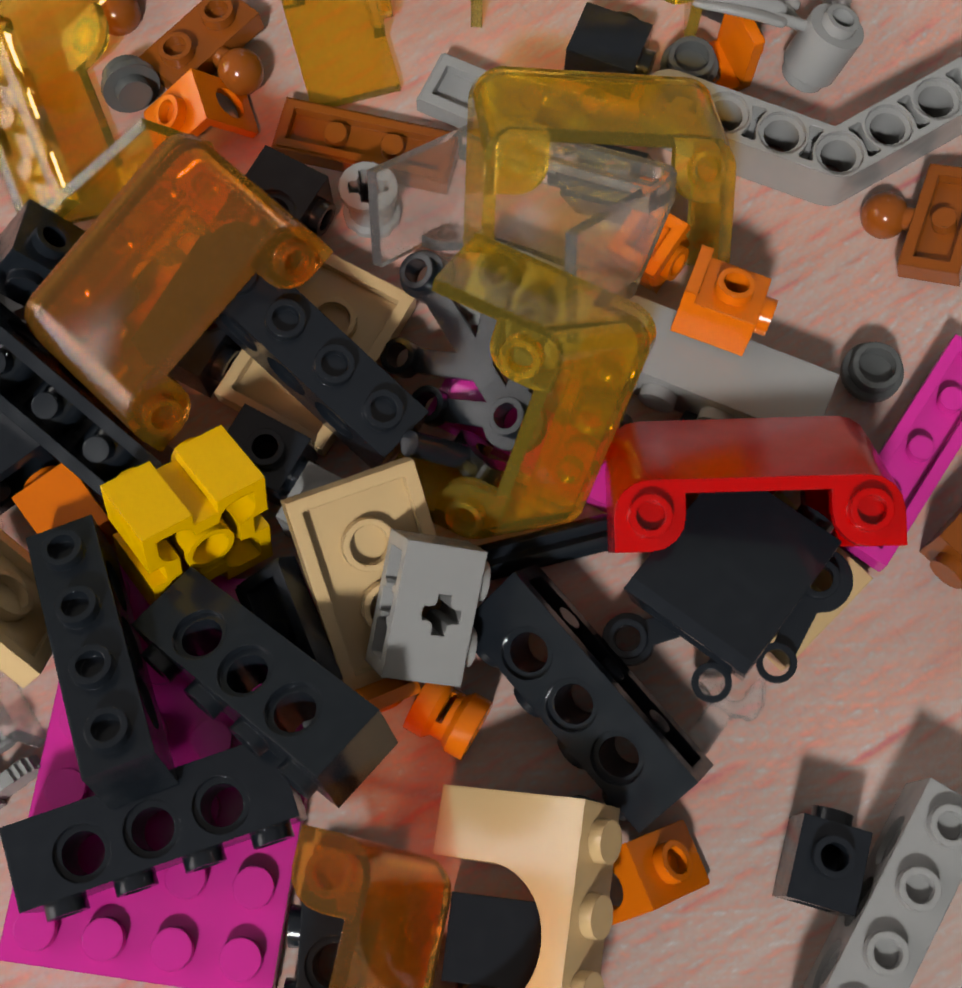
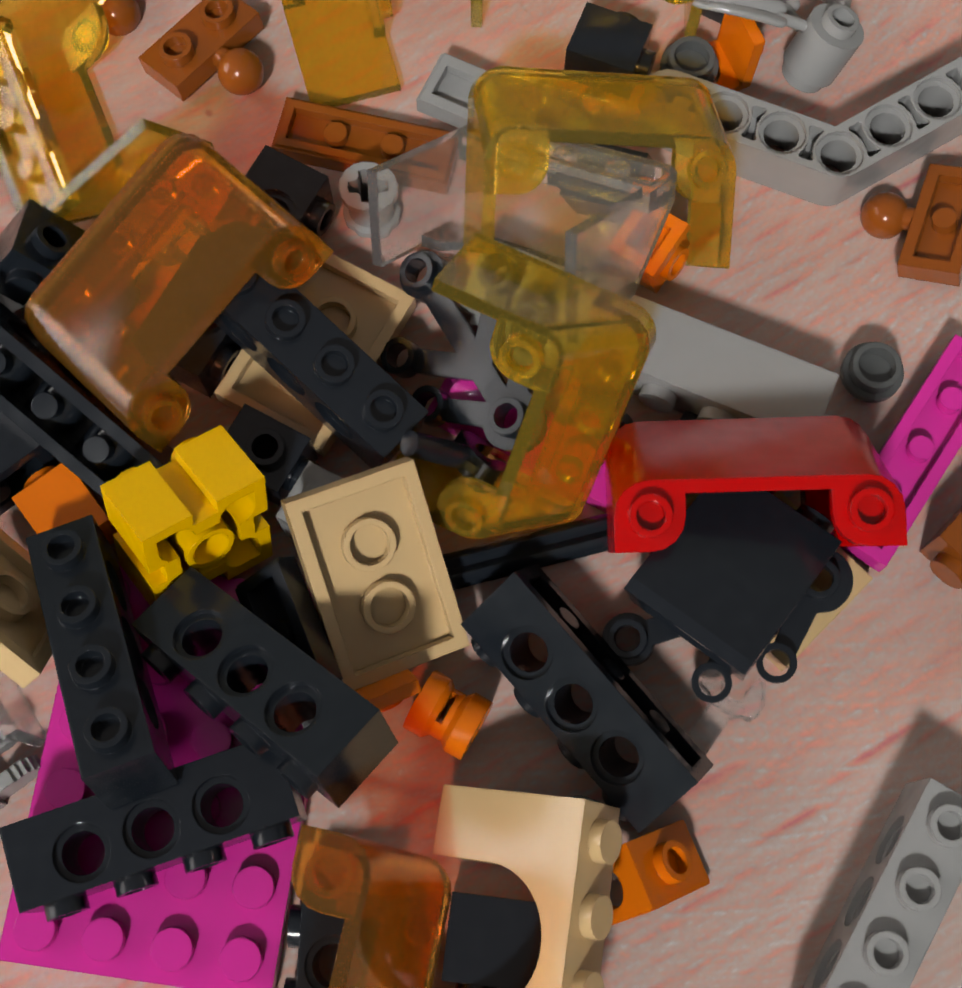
dark grey plate [101,55,160,113] -> none
orange bracket [144,68,259,163] -> none
light grey brick [365,528,491,687] -> none
orange brick [670,244,778,356] -> none
black brick [772,805,873,917] -> none

